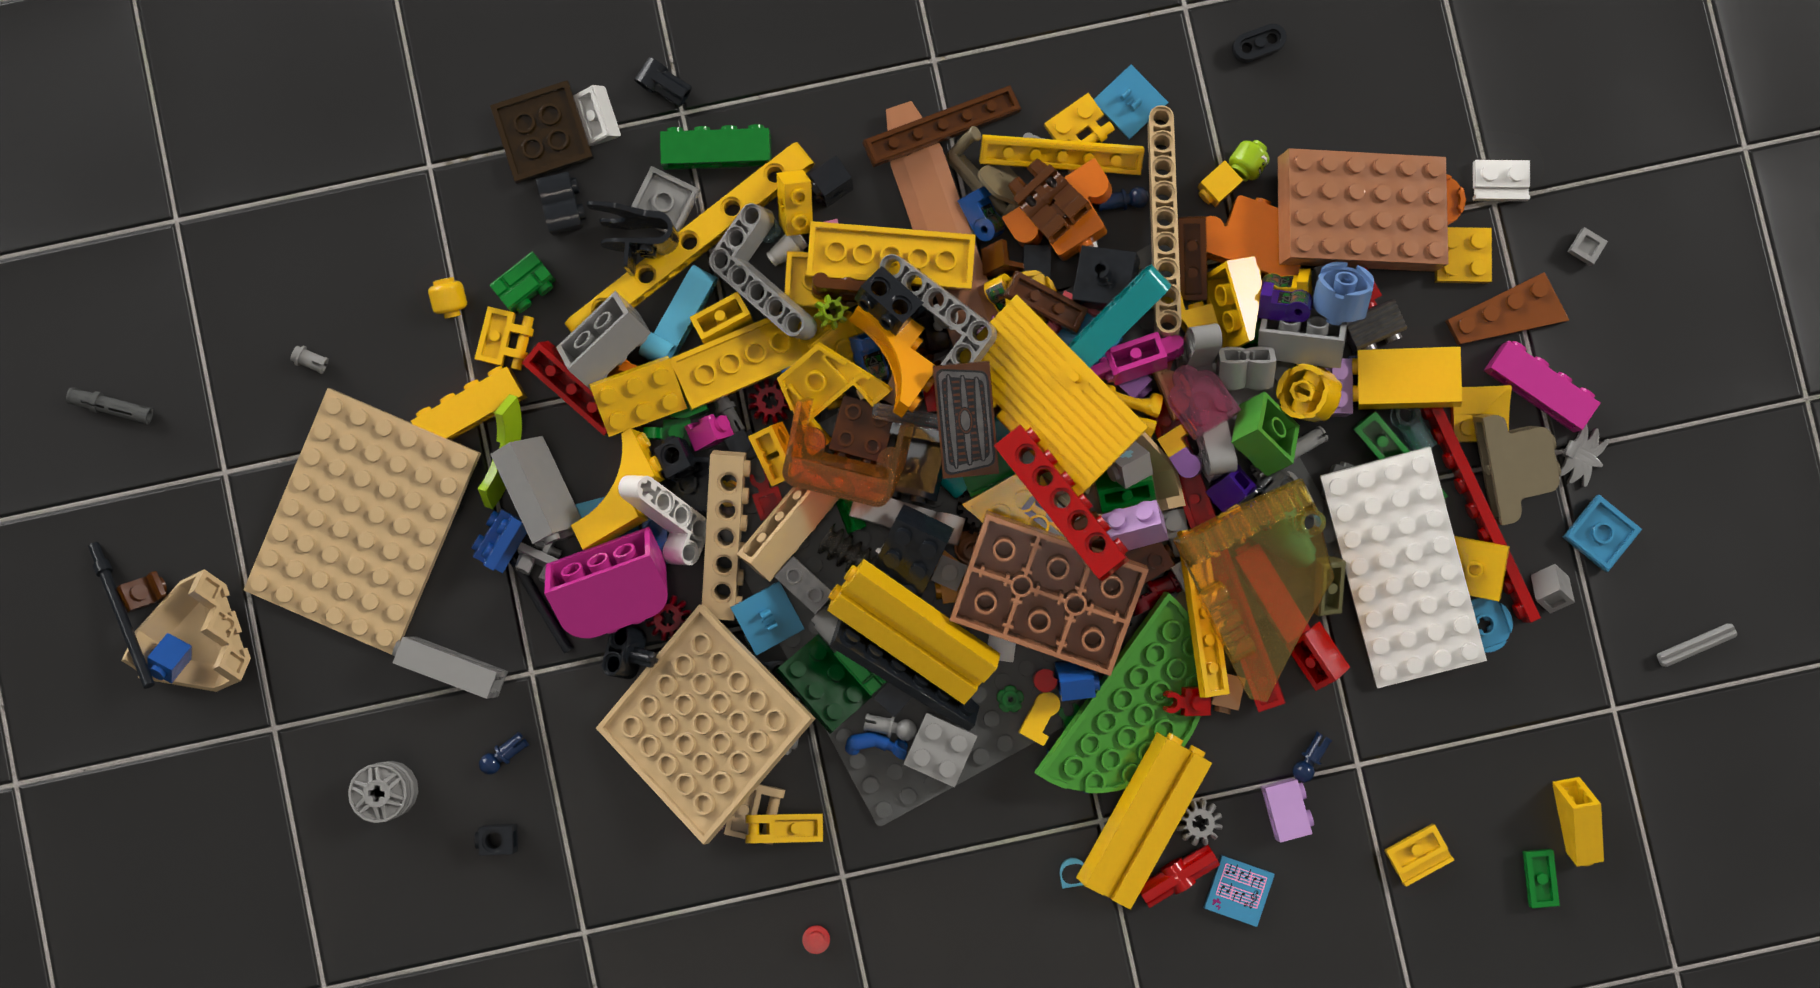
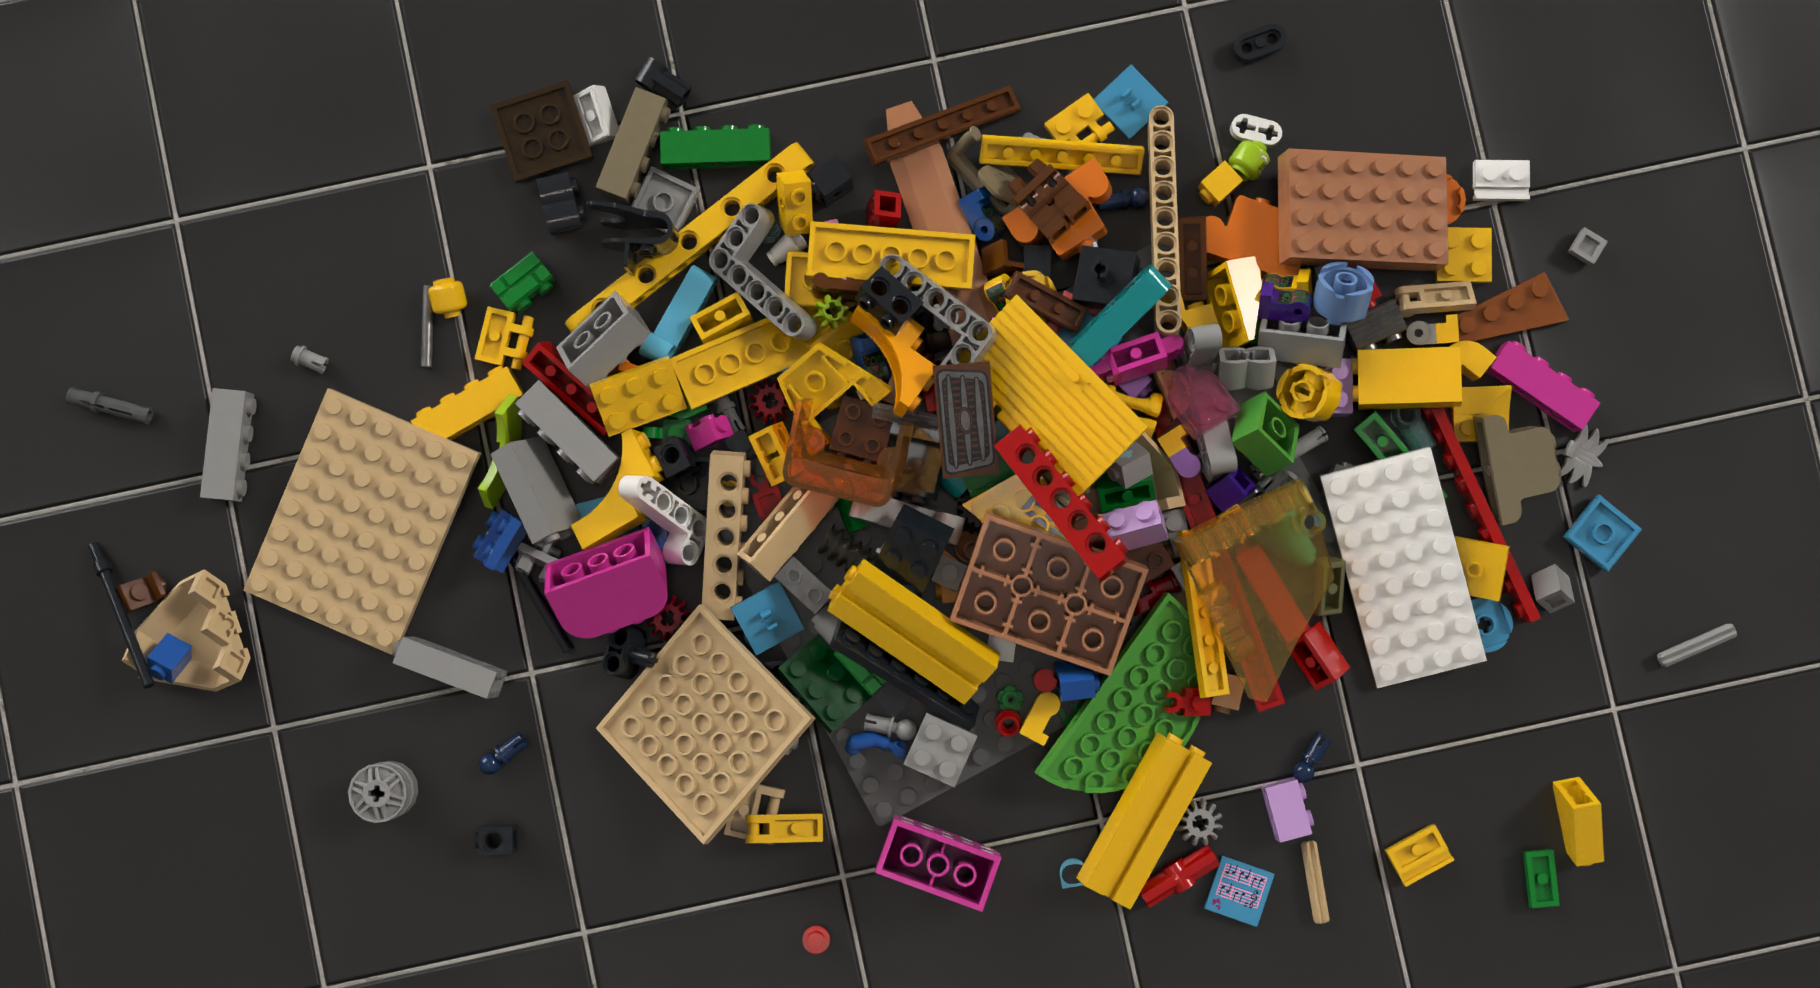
none -> light grey brick [200,388,257,502]
none -> flat silver bar [421,285,433,368]
none -> light grey brick [515,380,621,485]
none -> dark tan brick [596,87,671,204]
none -> red brick [866,190,901,228]
none -> dark pink brick [875,815,1002,912]
none -> red plate [995,709,1022,737]
none -> white beam [1230,114,1282,148]
none -> tan axle [1301,841,1330,924]
none -> tan plate [1394,281,1477,318]
none -> leg [1406,314,1459,345]
none -> yellow brick [1449,341,1497,382]

